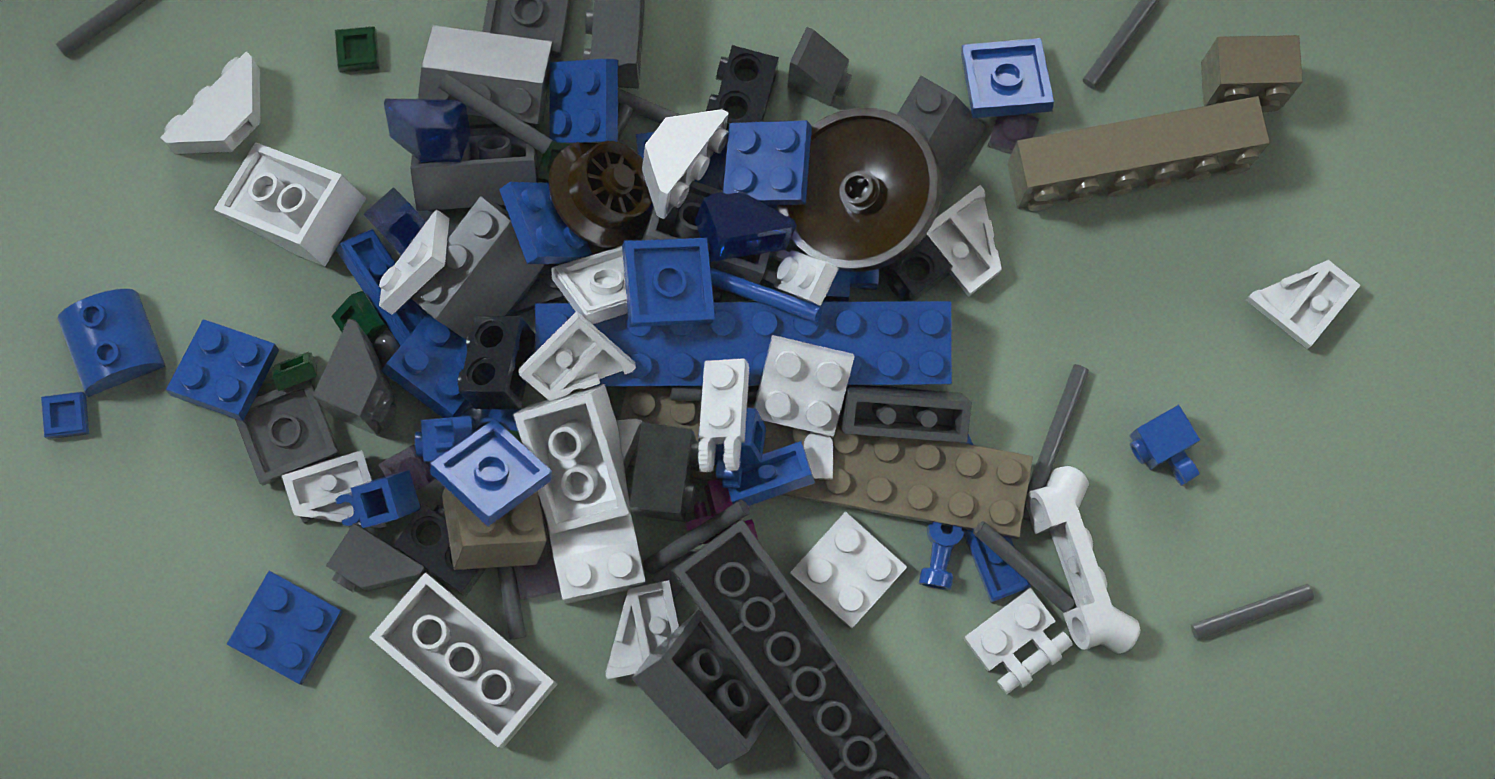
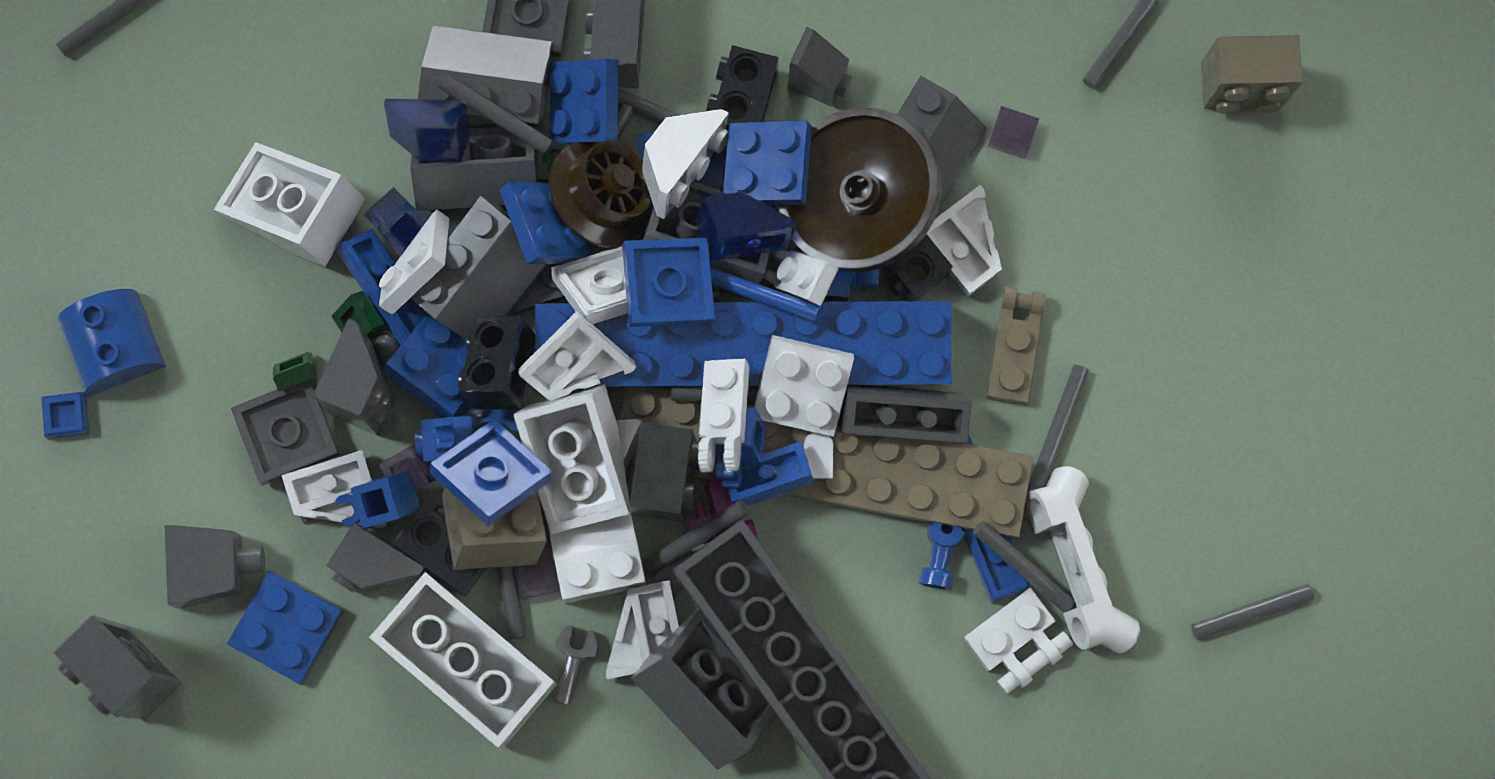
white slope [160,51,260,154] -> none
blue plate [166,319,279,421] -> none
dark green tile [335,26,380,72] -> none
white plate [790,511,907,629] -> none
plate [961,38,1054,118] -> none
dark tan brick [1007,96,1270,211] -> none
blue brick [1129,405,1200,486] -> none
white wing [1246,260,1360,349] -> none
none -> dark grey brick [54,615,183,720]
none -> dark grey torso [165,525,266,609]
none -> flat silver bar [554,625,598,705]
none -> dark tan plate [986,286,1045,405]

